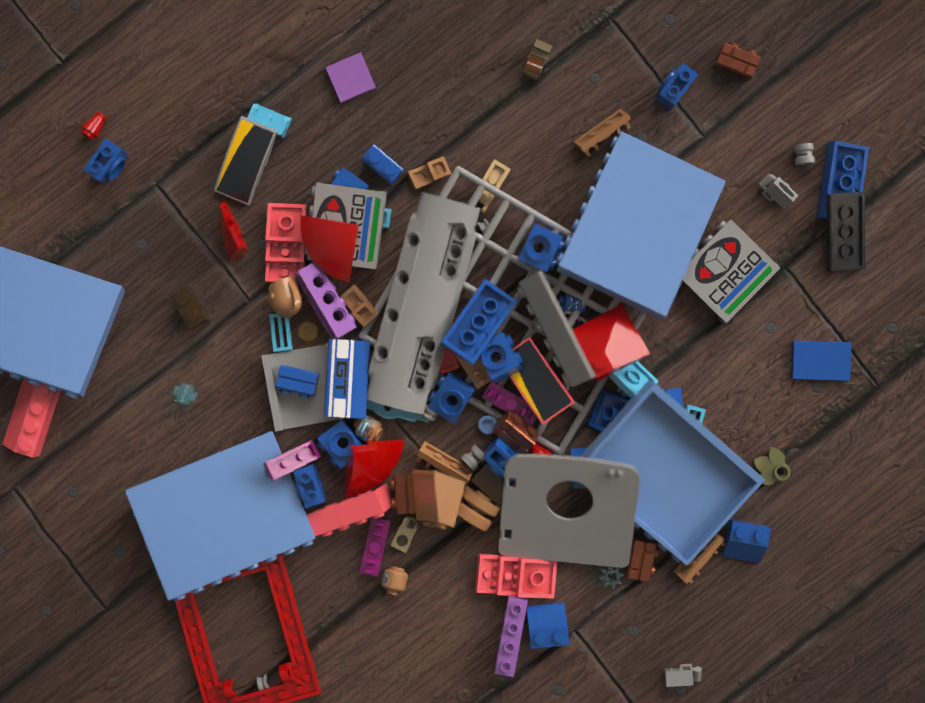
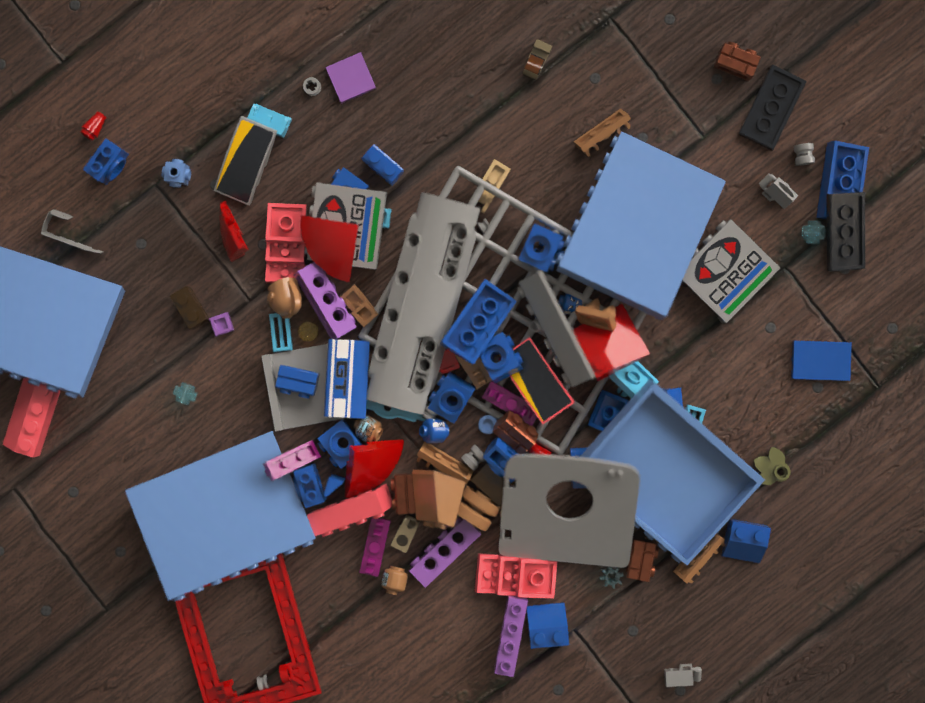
medium nougat slope [406,156,452,191] -> none
blue brick [655,63,699,111] -> none
none -> light grey piece [41,209,103,253]
none -> medium blue brick [162,159,191,188]
none -> medium lavender tile [209,312,234,336]
none -> light grey bush [303,77,321,96]
none -> blue slope [323,474,346,497]
none -> medium lavender brick [409,516,481,588]
none -> blue head [419,418,449,444]
none -> medium nougat tile [575,298,617,331]
none -> black tile [738,64,807,151]
none -> clear light blue gear [801,221,826,244]

